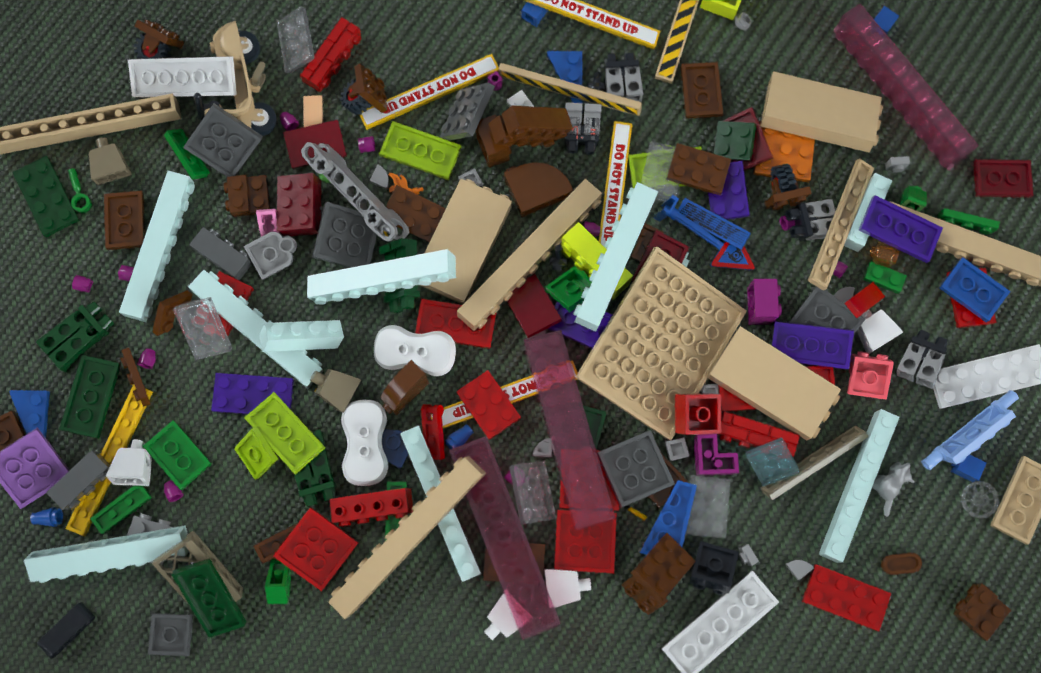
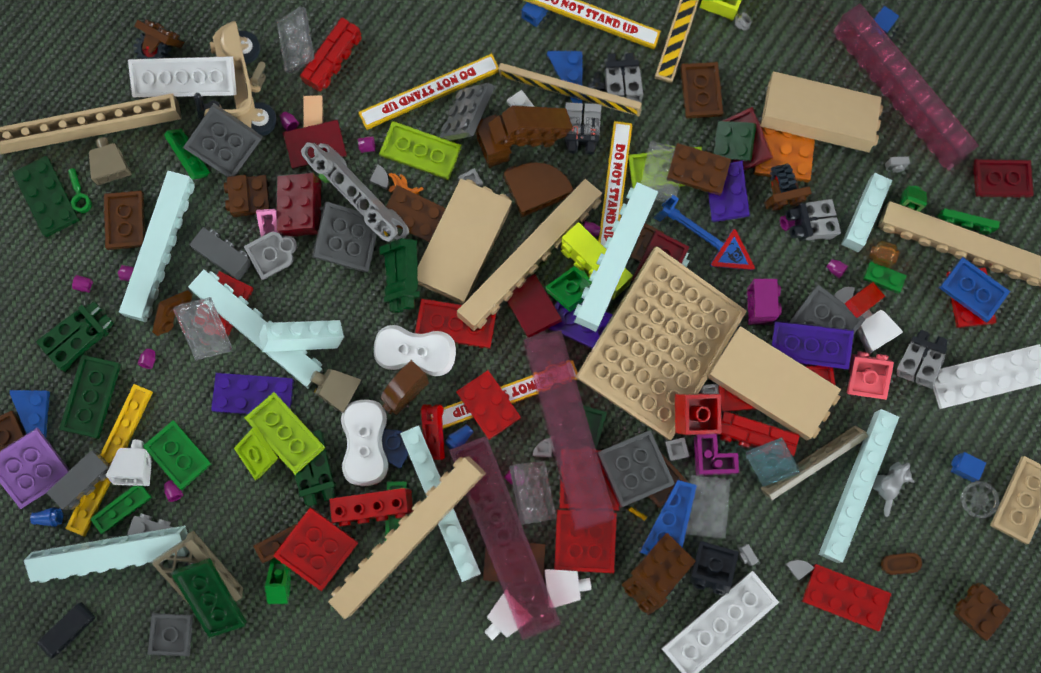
reddish brown plate [120,347,151,407] -> none
light aqua brick [307,249,456,305] -> none
reddish brown plate [340,64,388,115] -> none
magenta hose [488,71,502,91] -> none
black plate [549,245,568,270] -> none
blue tile [678,198,751,250] -> none
tan tile [808,158,874,291] -> none
dark purple plate [858,195,943,263] -> none
light blue plate [921,390,1019,470] -> none

